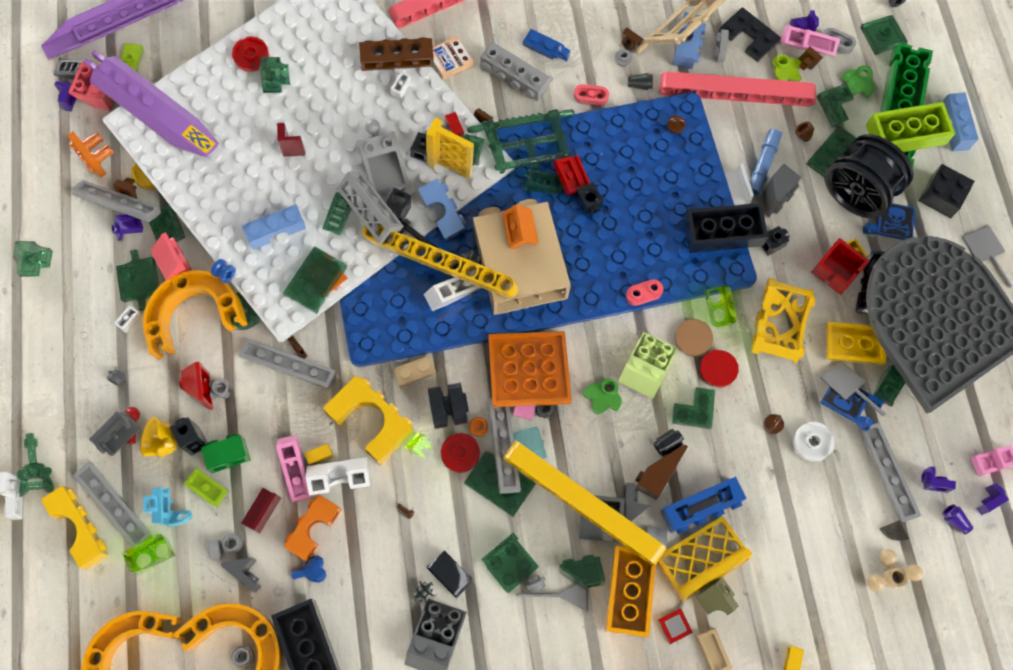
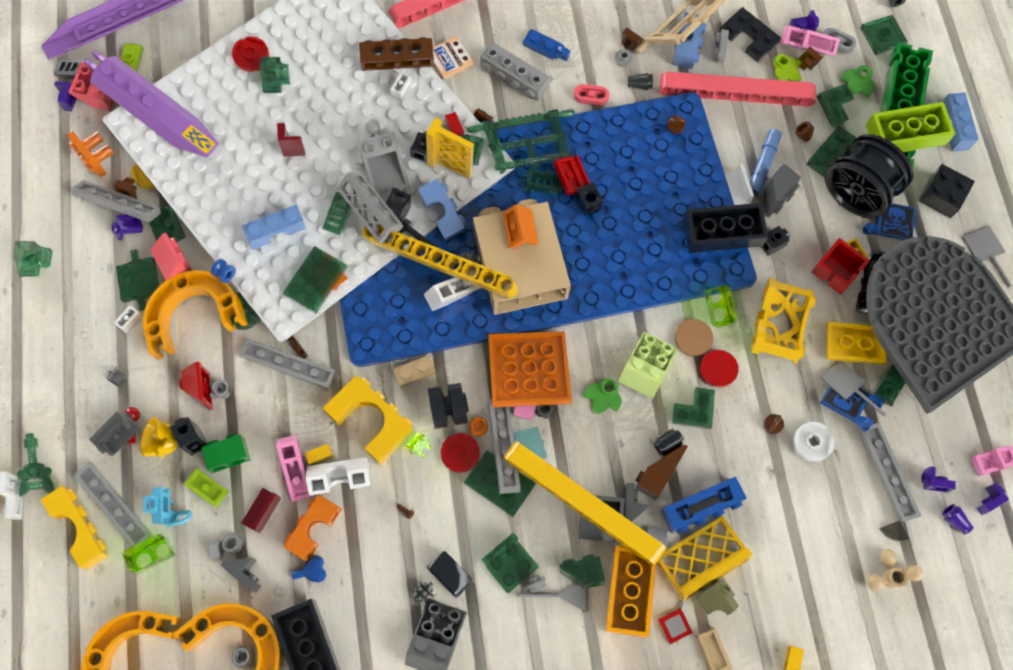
coral plate [626,280,663,306] -> none

